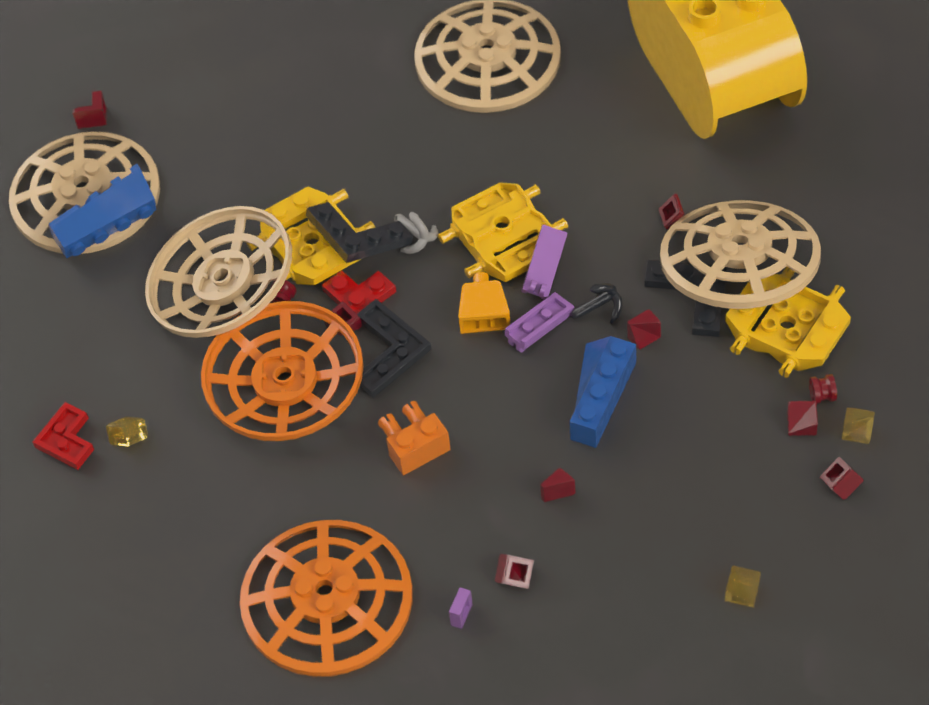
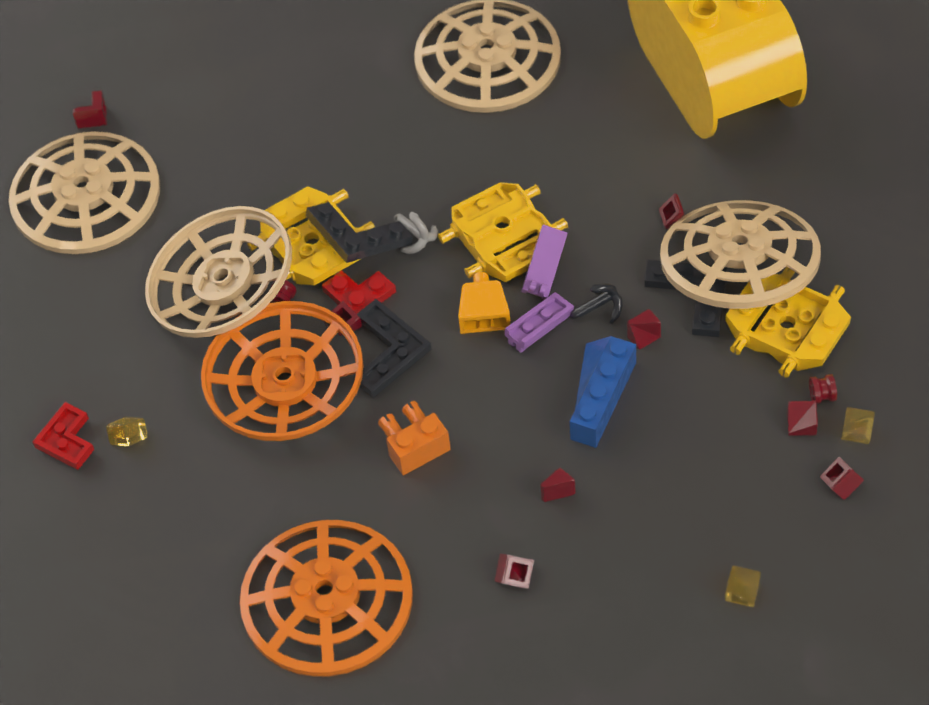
blue wedge [49,164,156,259] -> none
medium lavender tile [449,587,472,629] -> none

